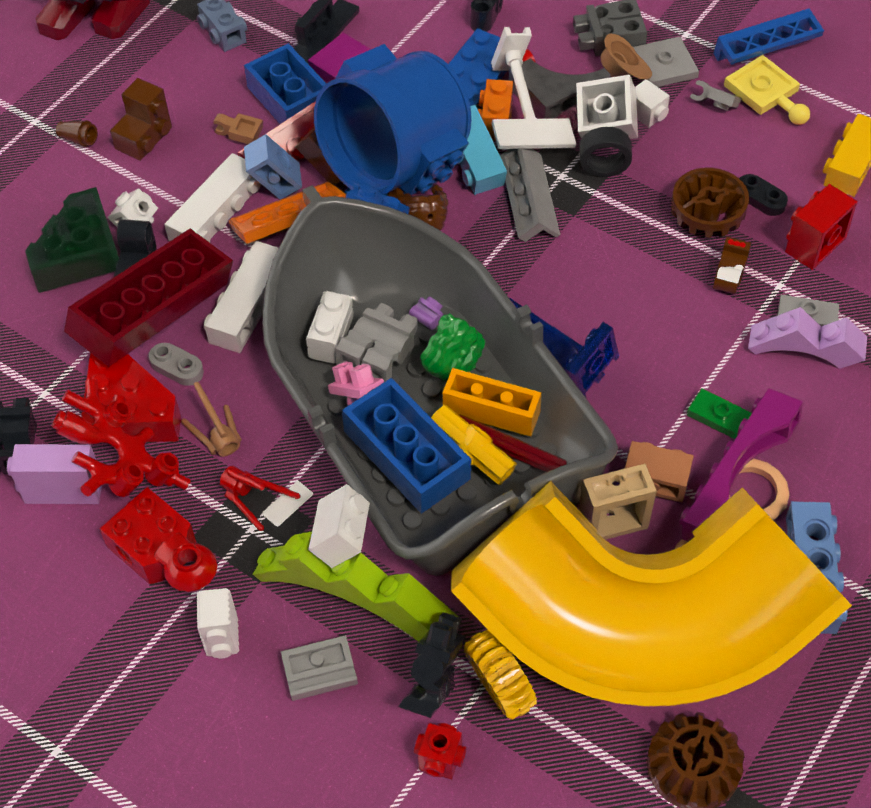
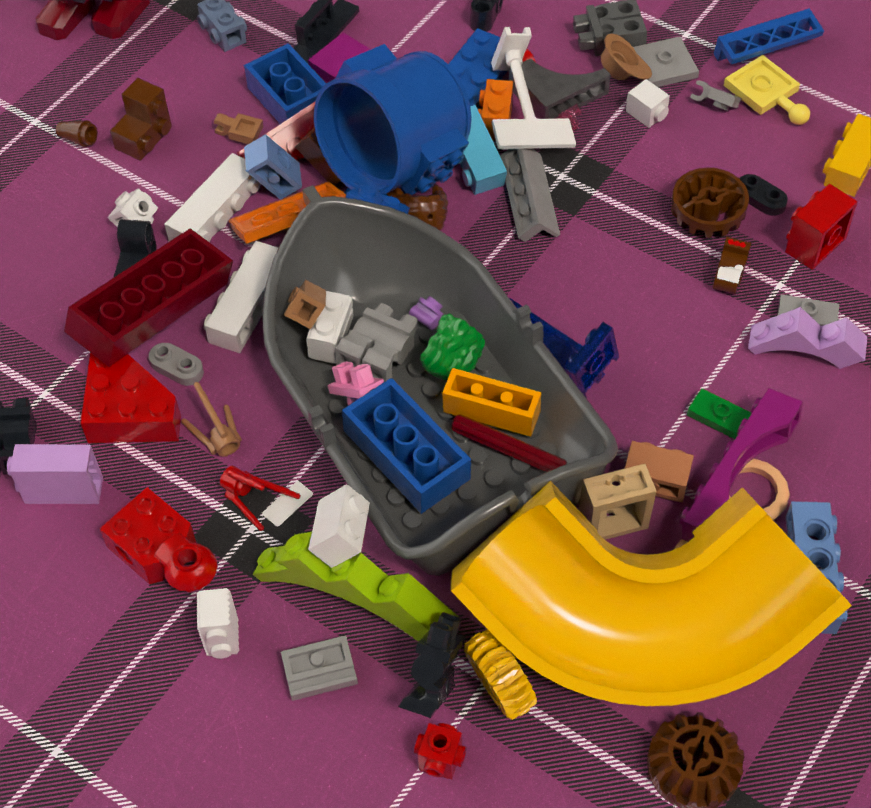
clear green brick [25,187,119,293] -> none
red plant [51,379,190,497] -> none
yellow piece [431,405,517,485] -> none
white brick [576,75,638,139] -> none
black tyre [580,127,632,177] -> none
none -> medium nougat brick [284,279,326,329]

